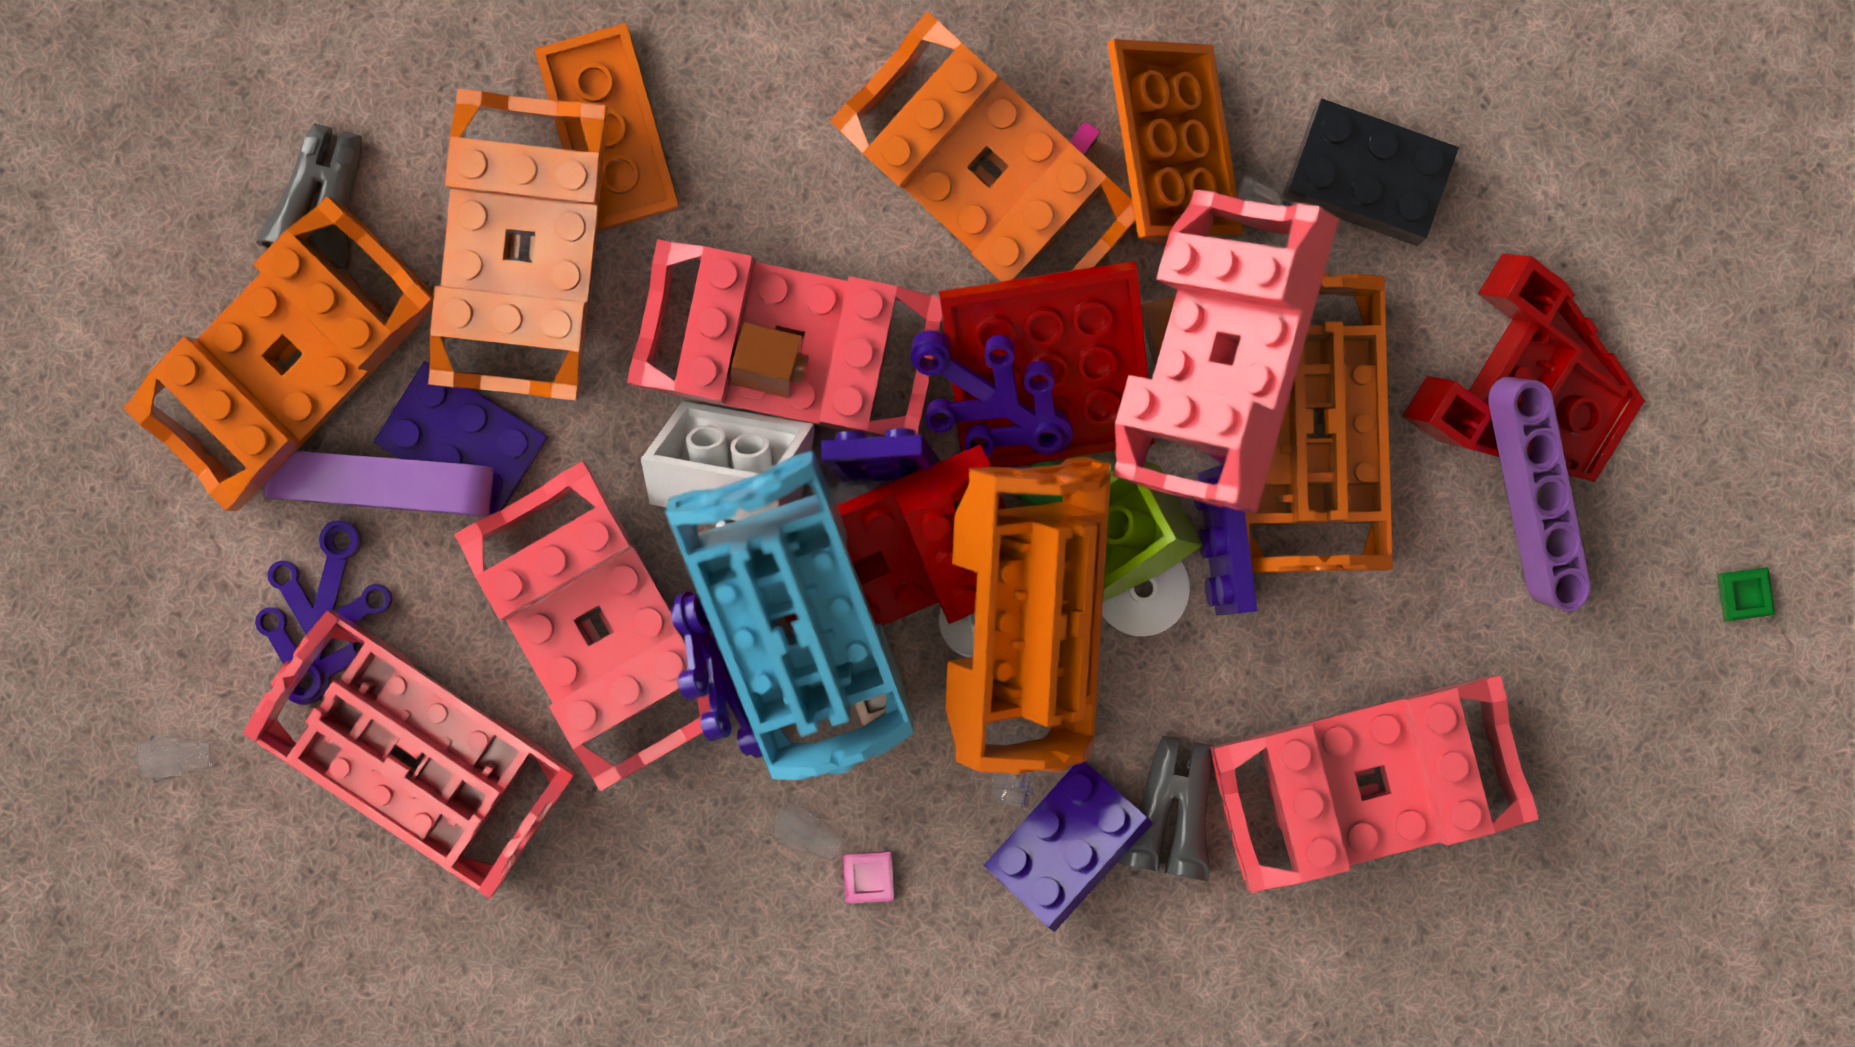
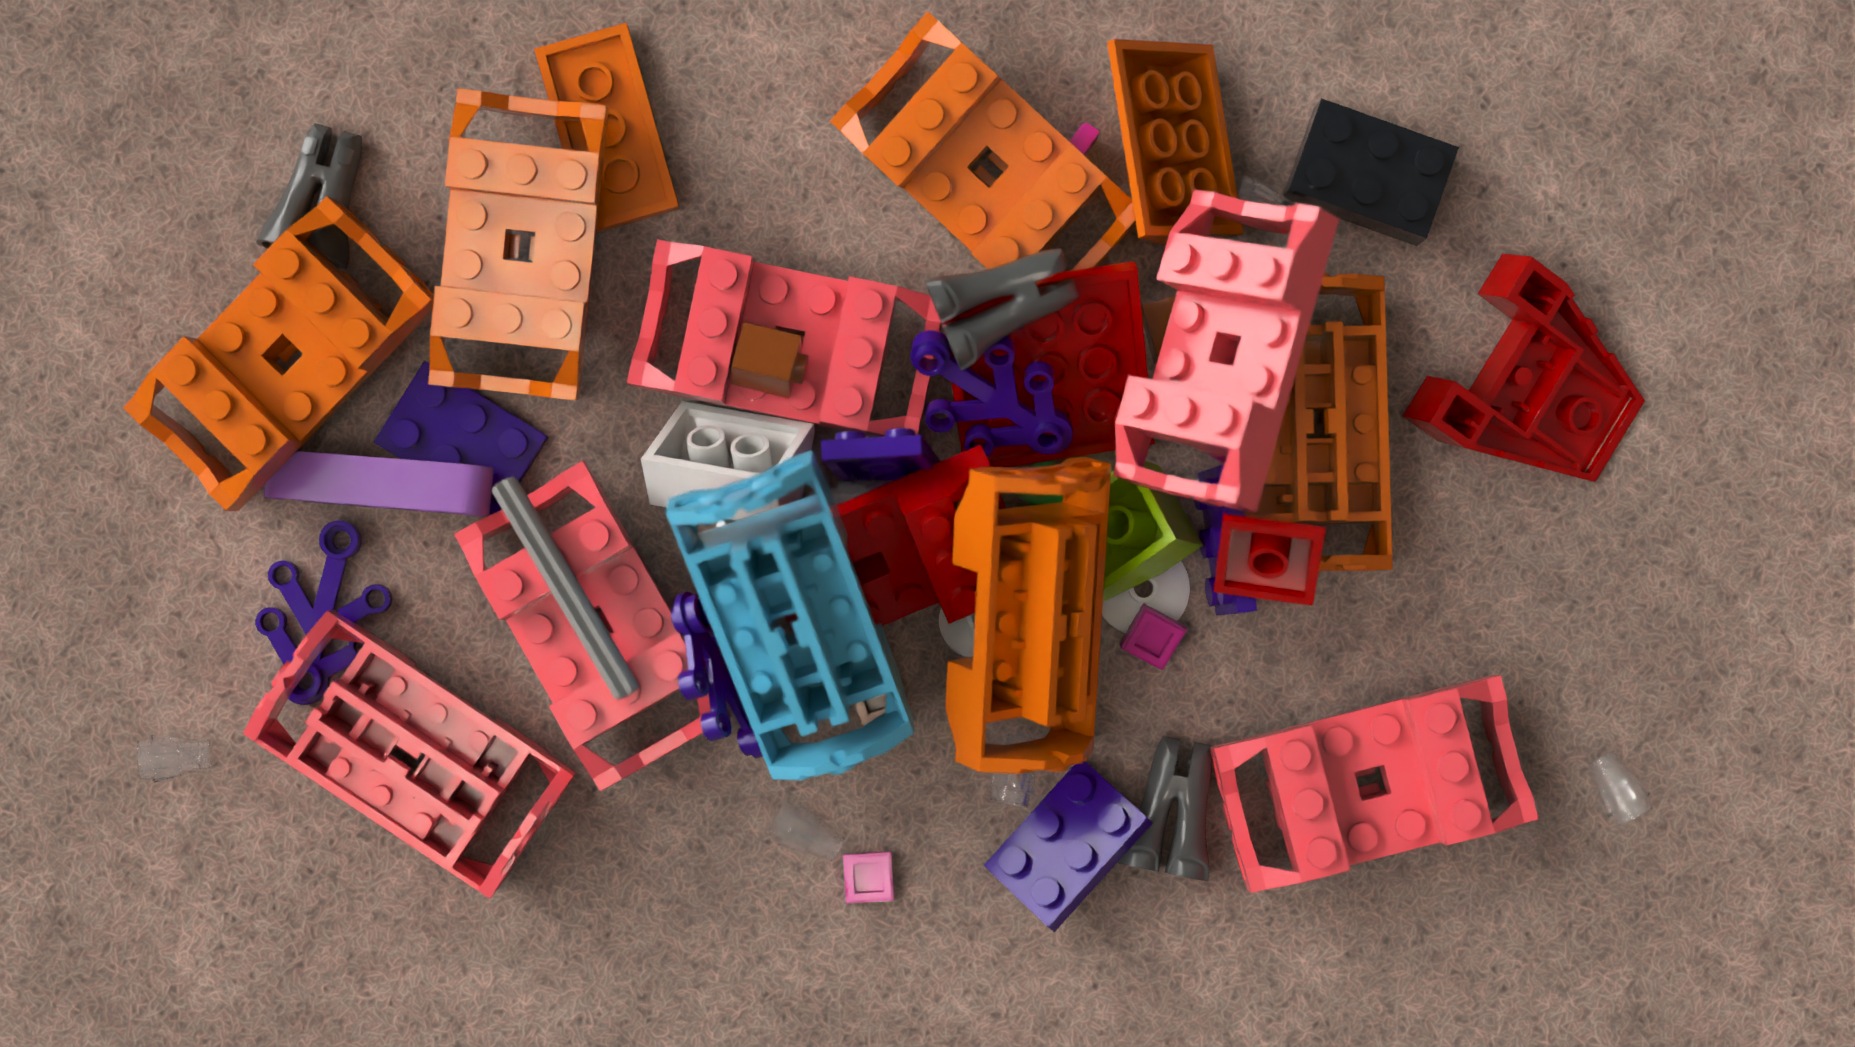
medium lavender beam [1488,377,1590,611] -> none
green tile [1717,567,1775,621] -> none
none -> light grey axle [492,477,639,700]
none -> dark grey piece [925,248,1080,370]
none -> dark pink tile [1119,603,1187,671]
none -> red slope [1213,513,1326,606]
none -> clear cone [1588,750,1653,826]

